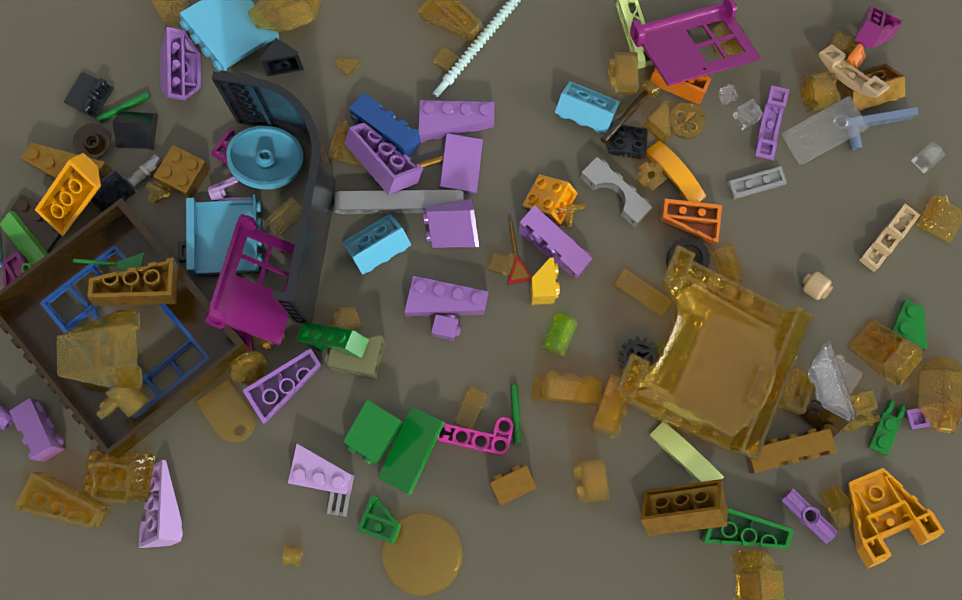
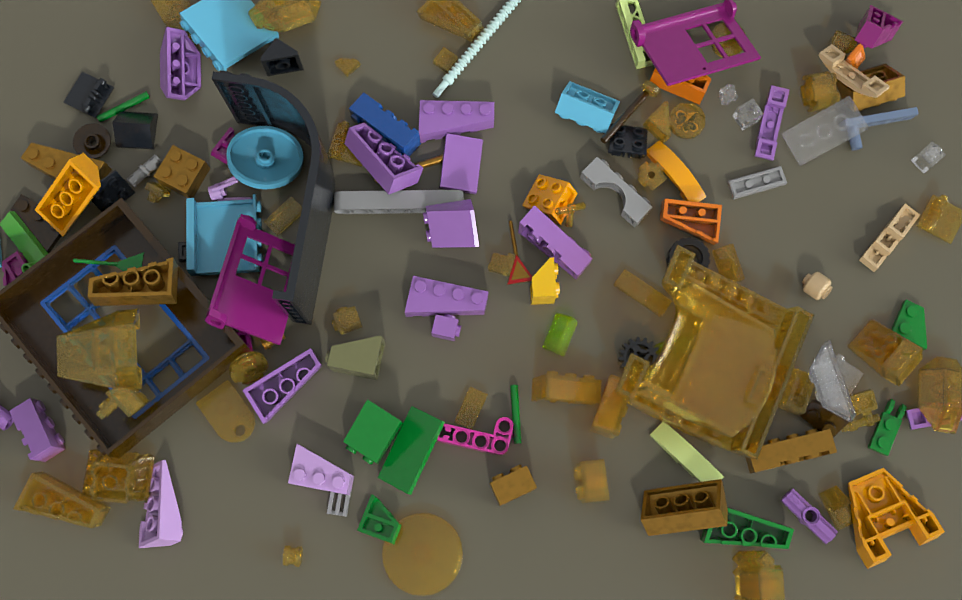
green arch [296,322,369,358] -> none
medium azure slope [342,213,411,275] -> none
clear yellow brick [608,52,638,95] -> none

